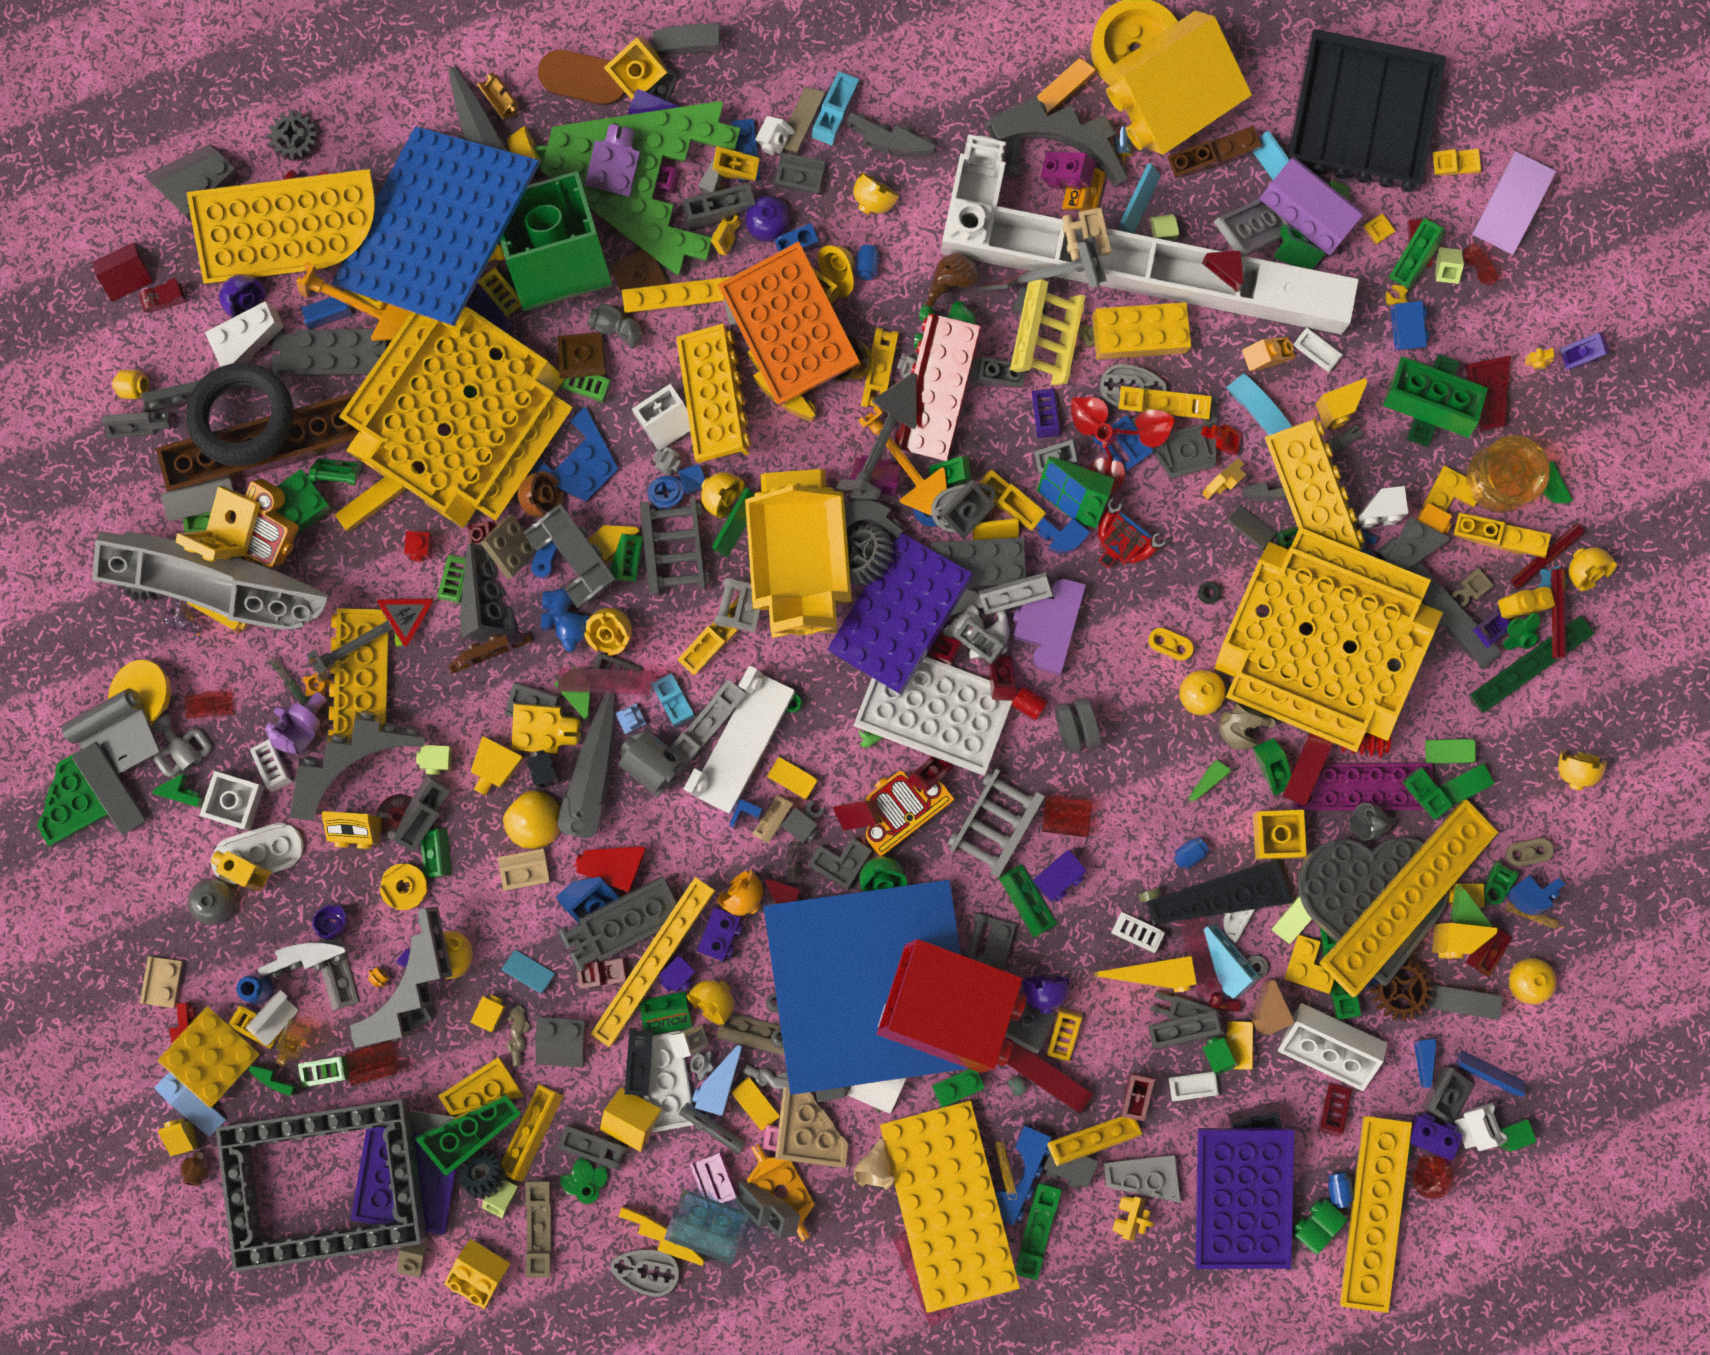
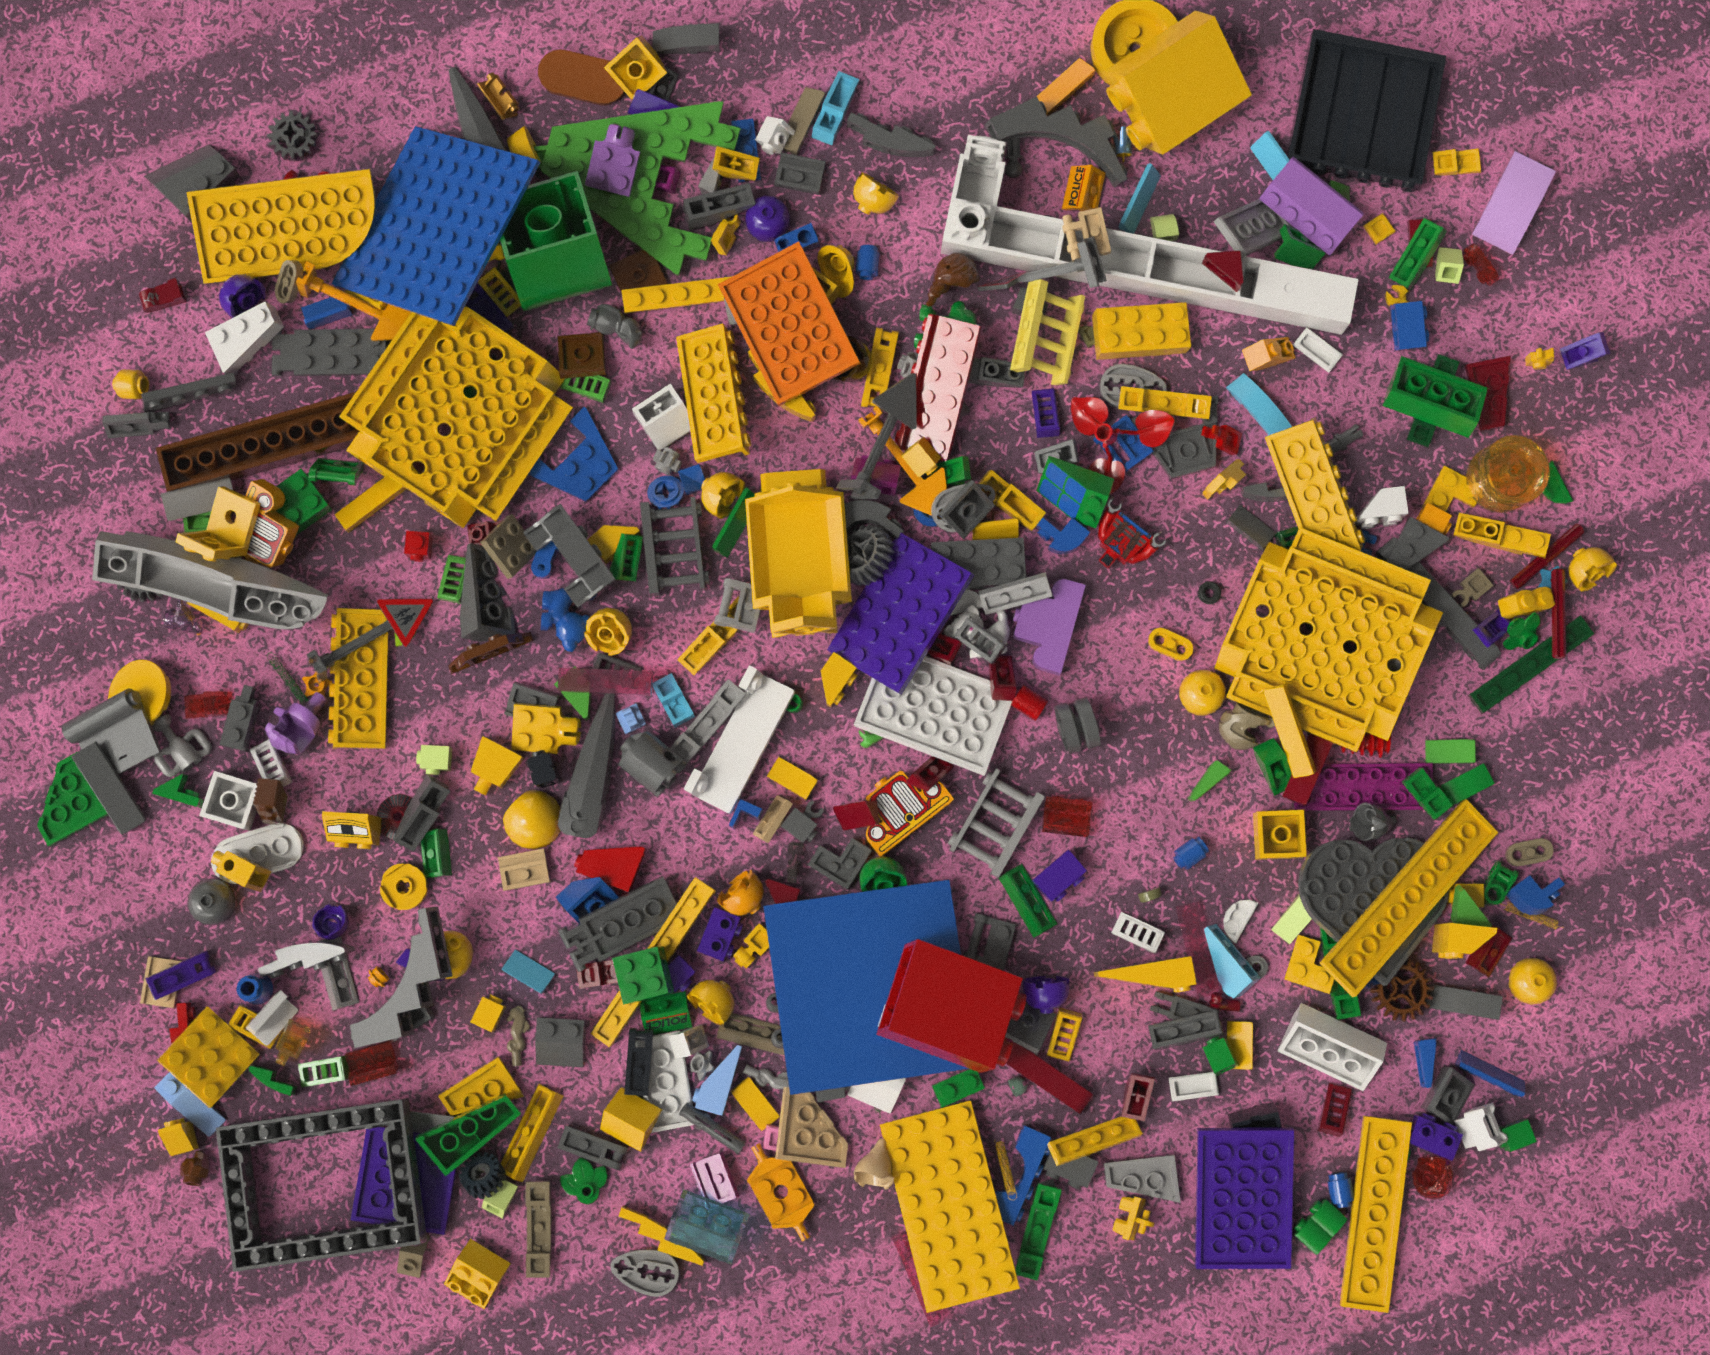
dark red slope [93,242,153,302] -> none
black tyre [186,363,294,466] -> none
dark grey arch [290,710,425,821] -> none
dark orange cylinder [518,471,563,518] -> none
dark grey slope [735,1181,800,1239] -> none
magenta brick [1040,152,1096,190] -> none
black wing [1145,859,1293,925] -> none
reddish brown slope [1167,125,1262,178] -> none
medium nougat slope [1251,979,1295,1035] -> none
yellow slope [1315,378,1367,430] -> none
yellow cylinder [1558,750,1607,790] -> none
none -> dark purple plate [145,950,216,1000]
none -> dark grey hinge [219,685,259,752]
none -> reddish brown brick [253,778,288,825]
none -> dark tan plate [275,260,304,304]
none -> green brick [612,946,675,1005]
none -> yellow plate [733,923,769,969]
none -> yellow slope [821,652,858,708]
none -> yellow brick [901,436,941,477]
none -> yellow slope [1263,683,1316,778]

